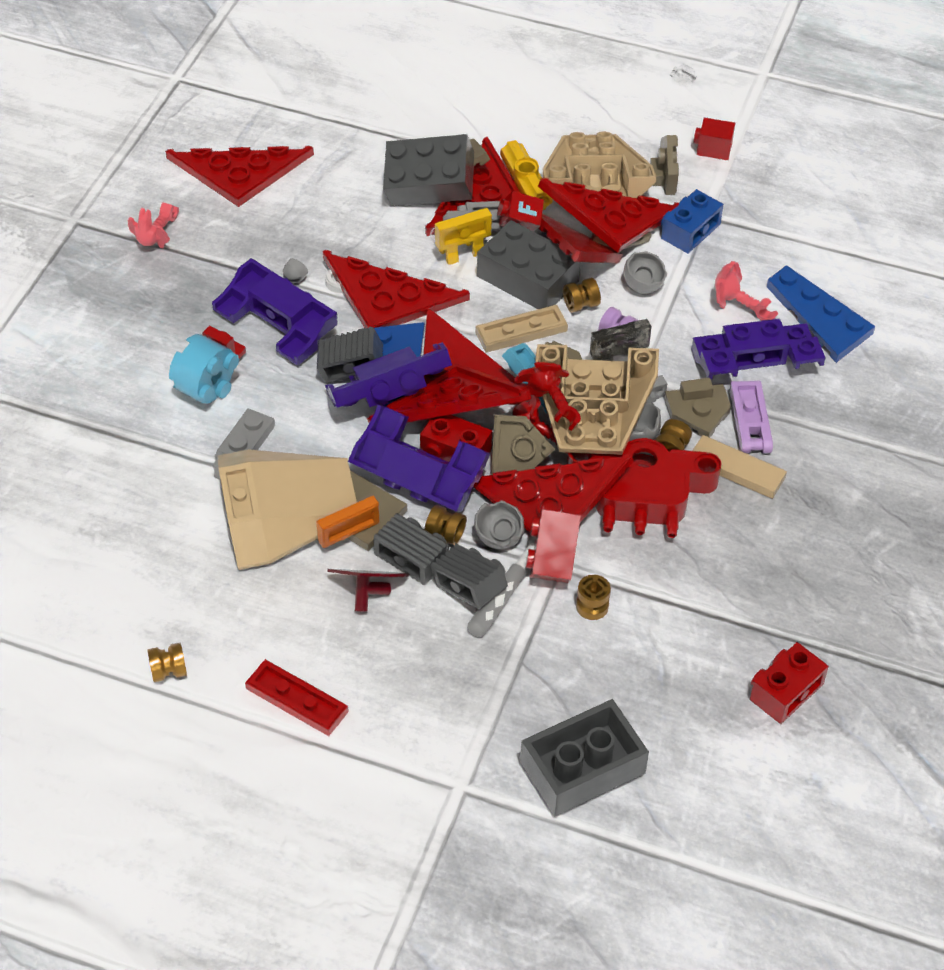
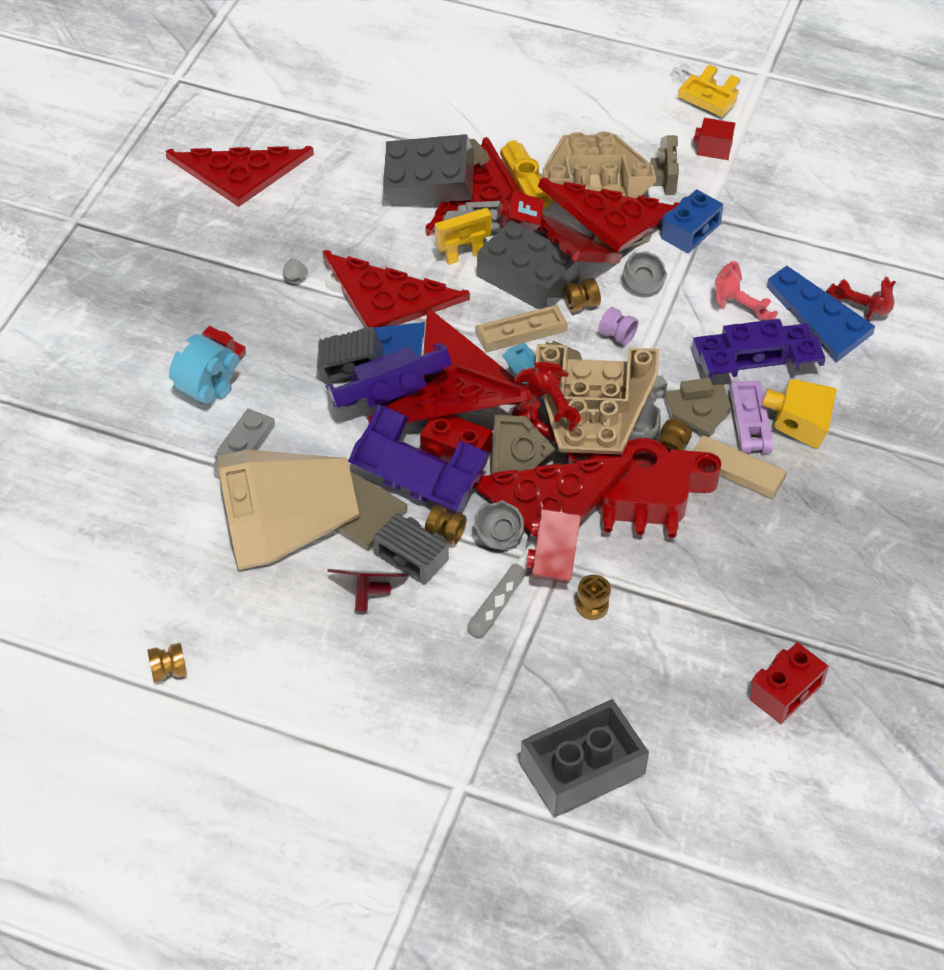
coral piece [128,202,179,248] -> none
dark purple bracket [212,258,338,365] -> none
red tile [245,659,349,736] -> none
orange tile [316,495,380,548] -> none
dark grey brick [431,543,508,610] -> none
clear smoke plate [590,319,652,361] -> none
none -> yellow plate [678,65,740,117]
none -> yellow torso [761,379,837,449]
none -> red piece [826,277,896,322]

